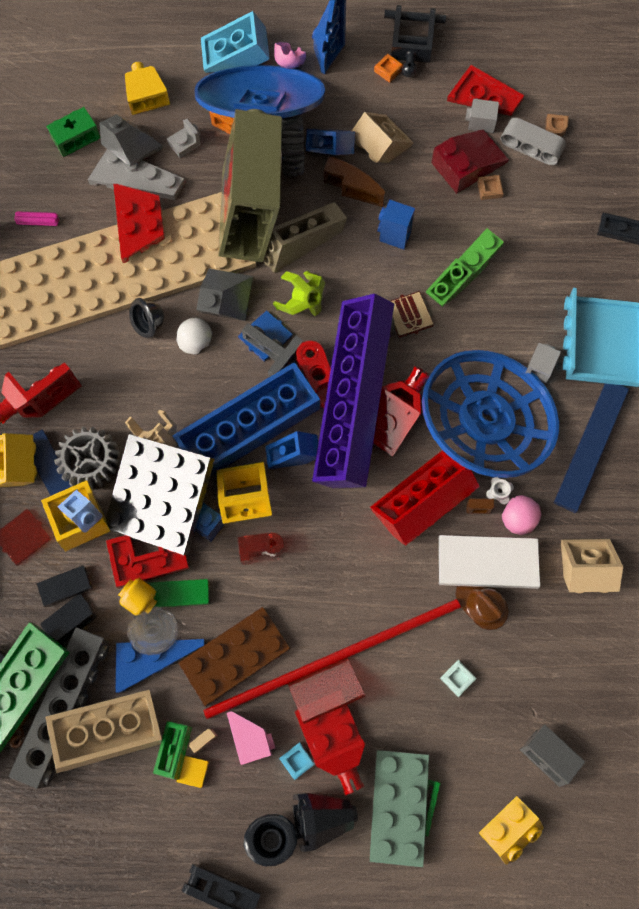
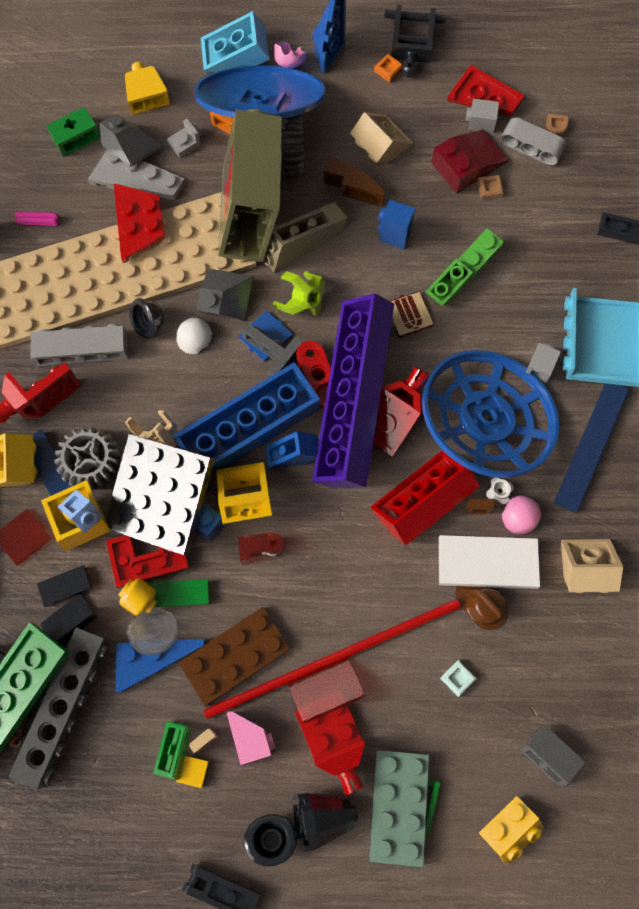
tan slope [45,690,162,773] -> none
medium azure tile [279,742,315,780] -> none
blue slope [306,129,355,155] -> none
none -> light grey brick [31,324,128,367]

